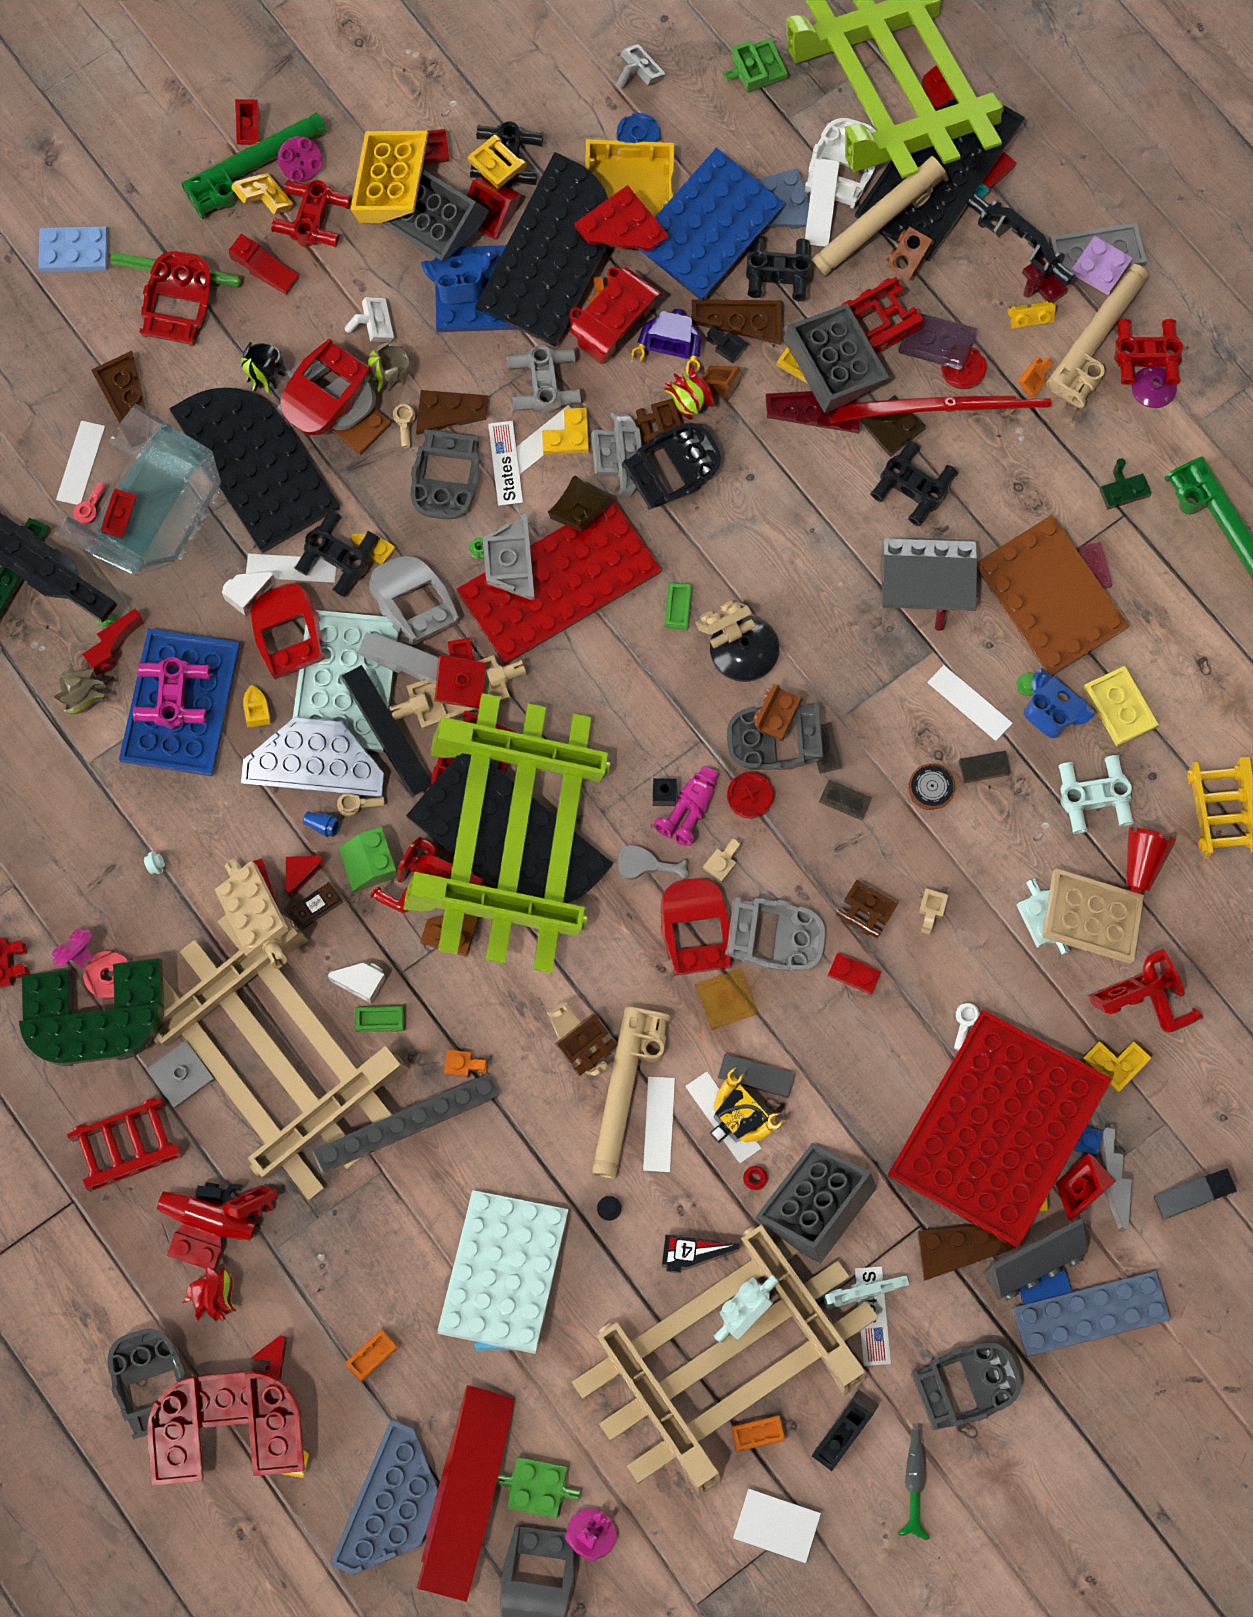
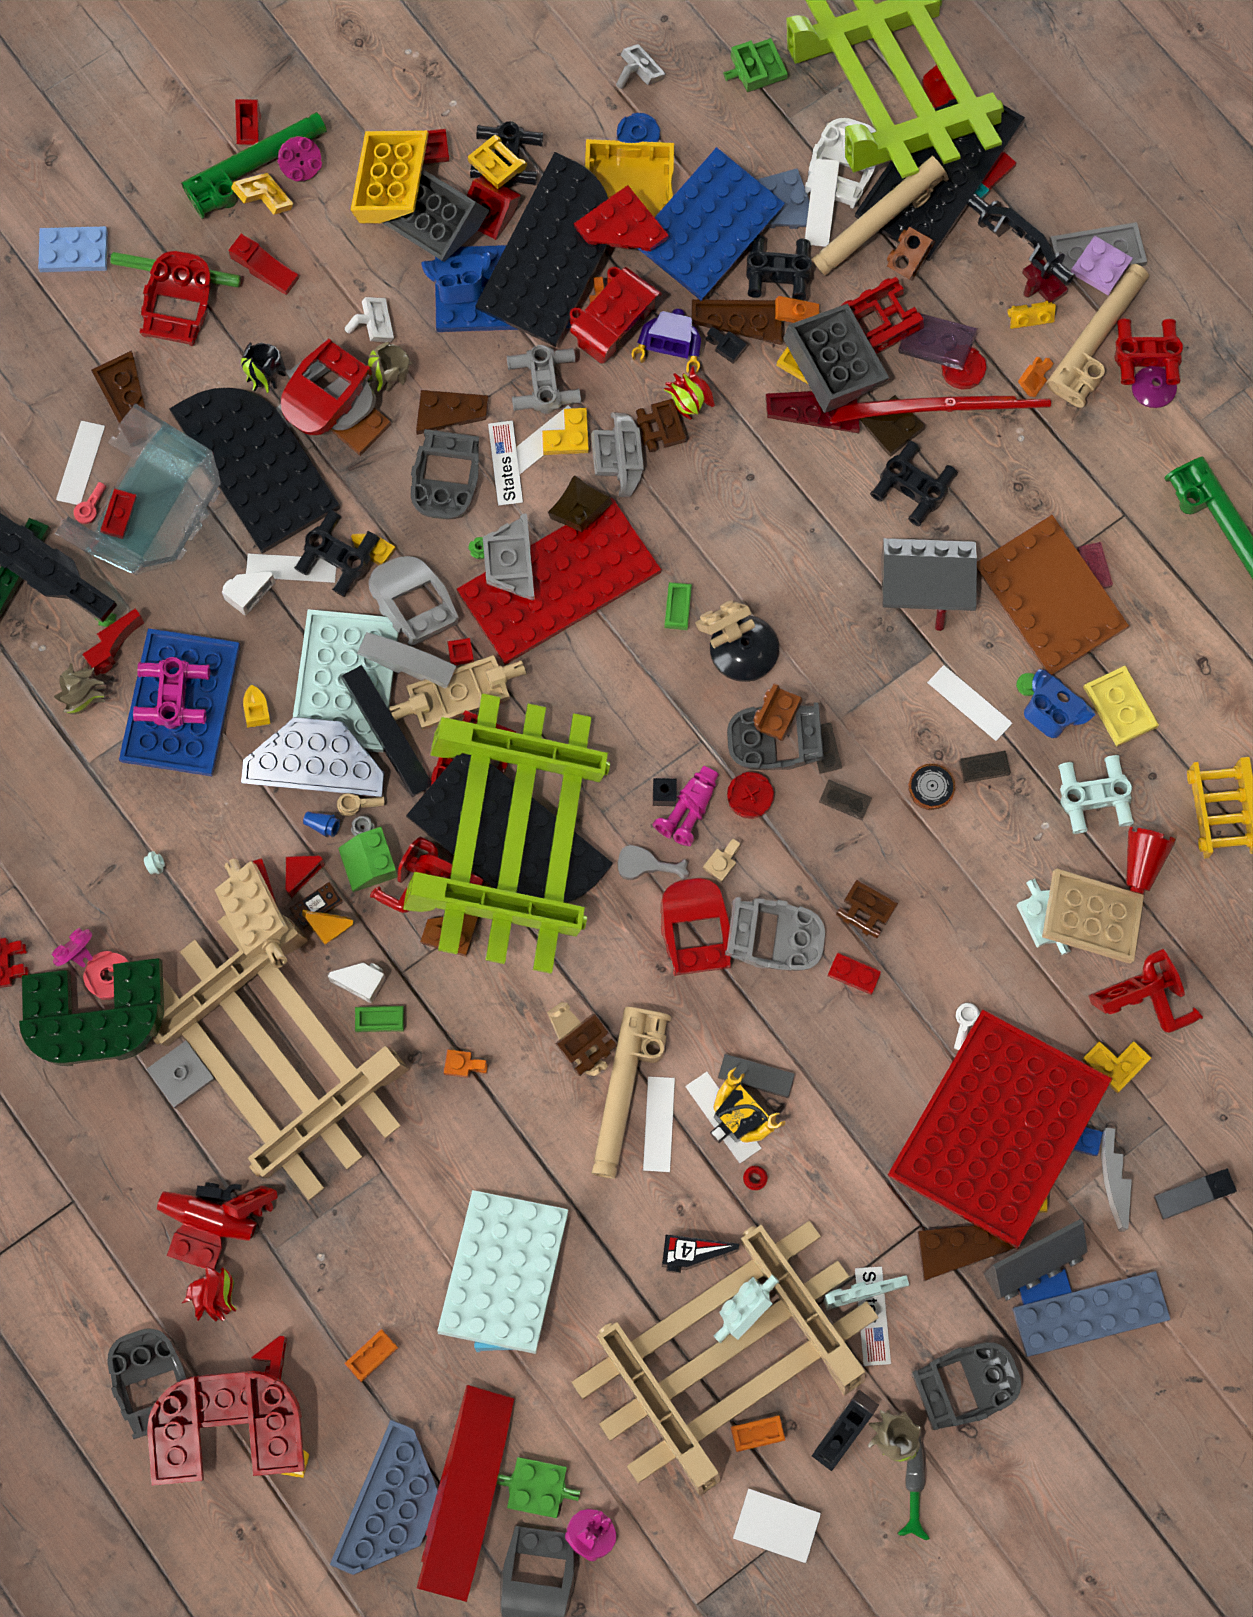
red fence [67,1097,183,1192] -> none
red slope [251,583,326,680] -> none
red piece [271,180,352,248] -> none
dark grey plate [312,1073,499,1174] -> none
tan plate [393,404,415,449] -> none
red plate [434,655,486,709] -> none
black plate [597,1196,622,1221] -> none
black slope [621,423,721,510] -> none
clear yellow plate [695,969,757,1031] -> none
dark orange slope [702,366,741,401] -> none
dark grey slope [756,1143,877,1264] -> none
tan plate [918,888,948,935] -> none
red slope [1056,1153,1116,1221] -> none
dark green plate [1100,458,1152,510] -> none
none -> light orange slope [302,910,353,944]
none -> light grey plate [351,816,374,836]
none -> orange plate [775,296,819,323]
none -> dark tan hair [868,1410,921,1462]

